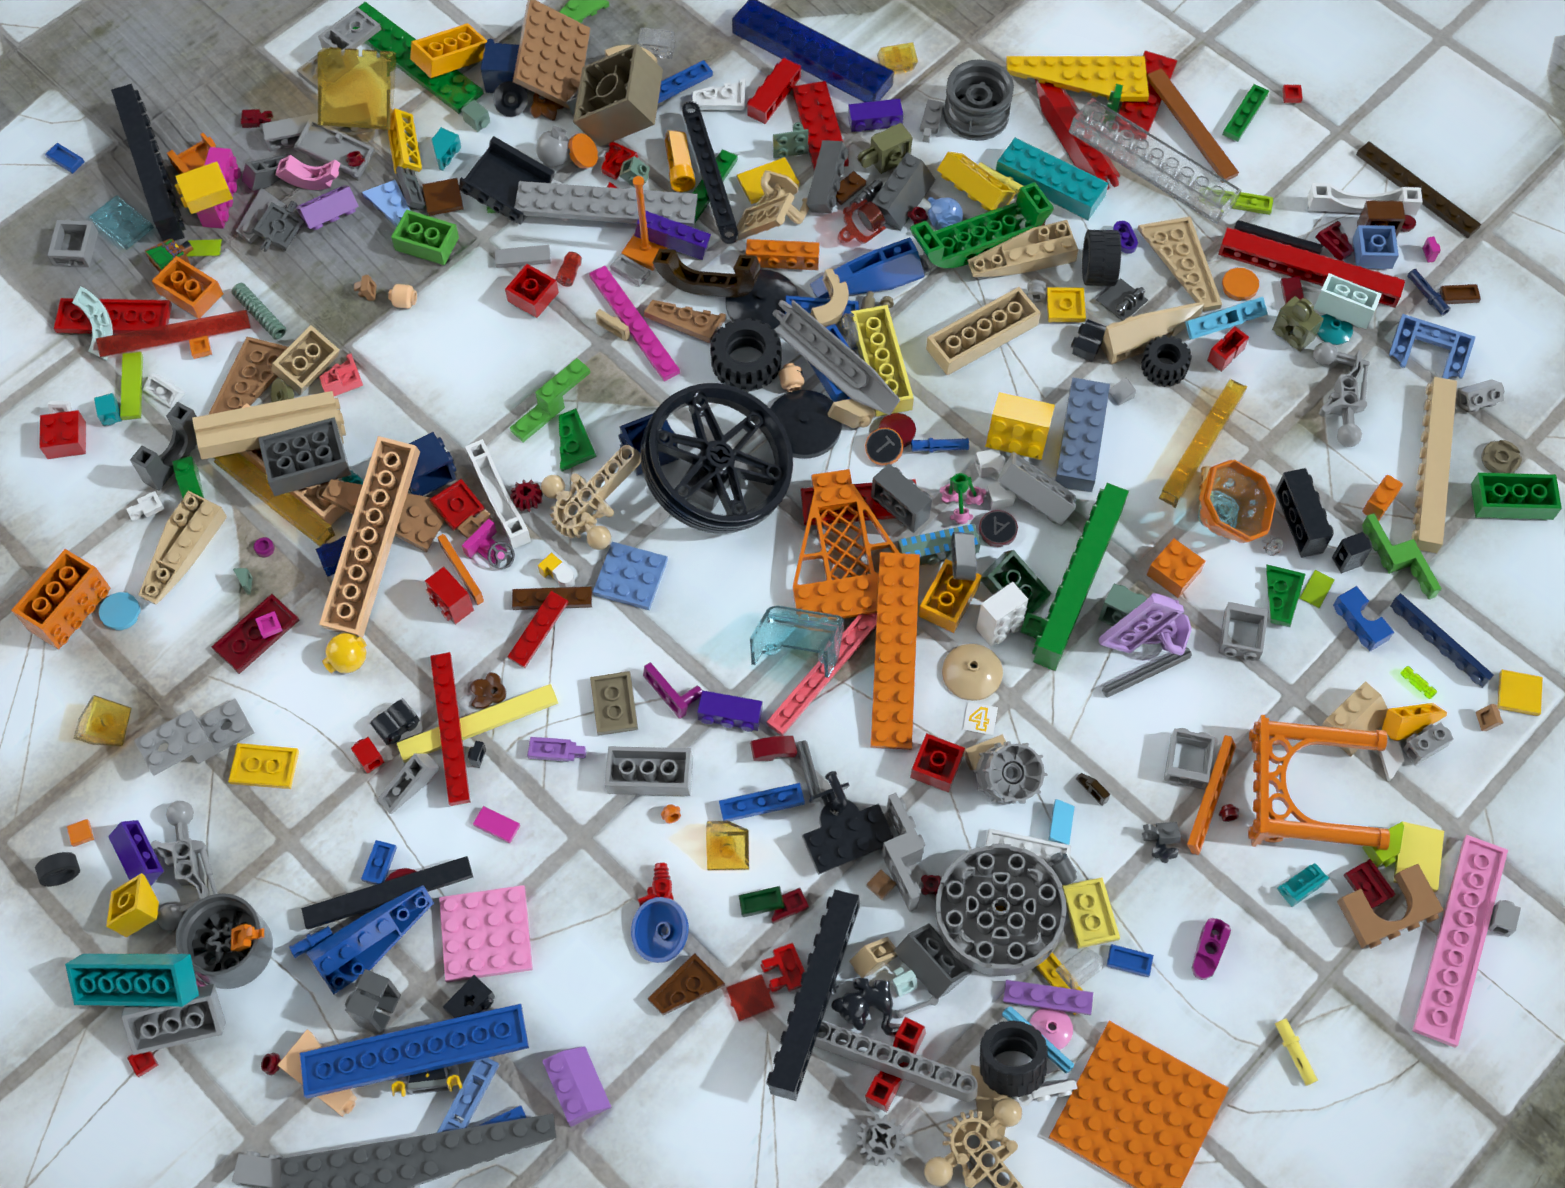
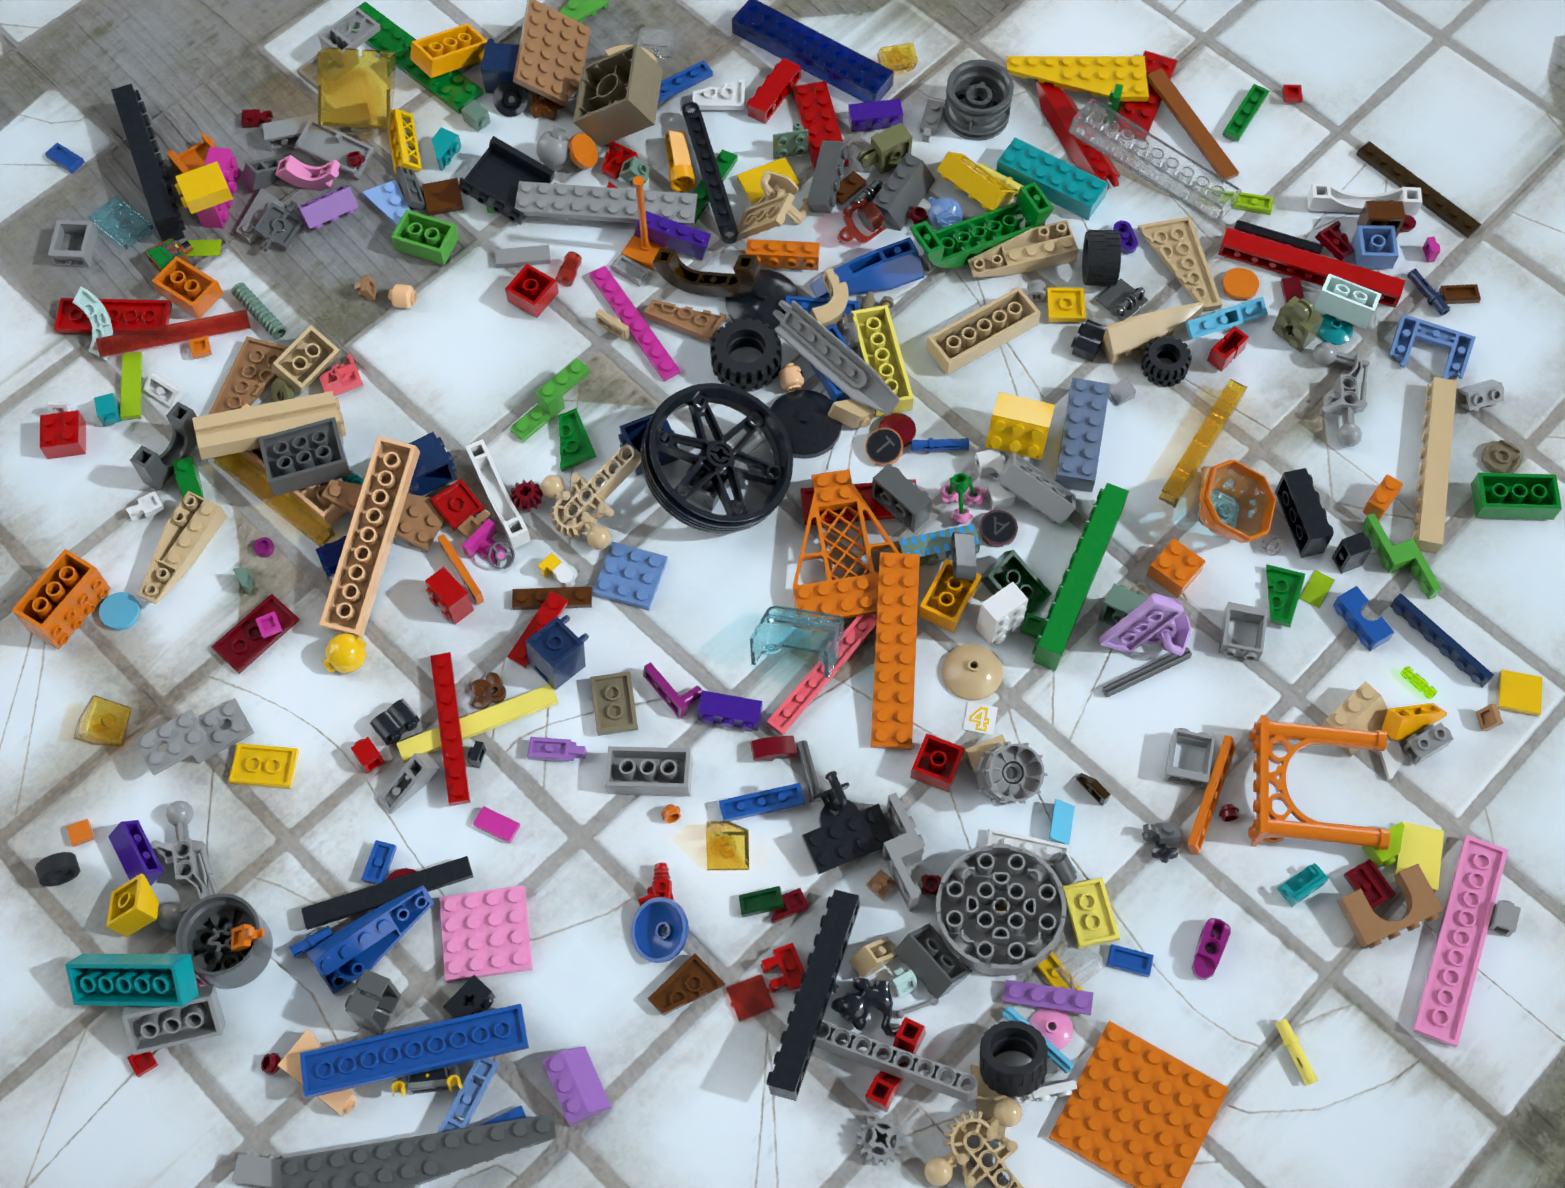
none -> dark blue container [526,615,589,690]

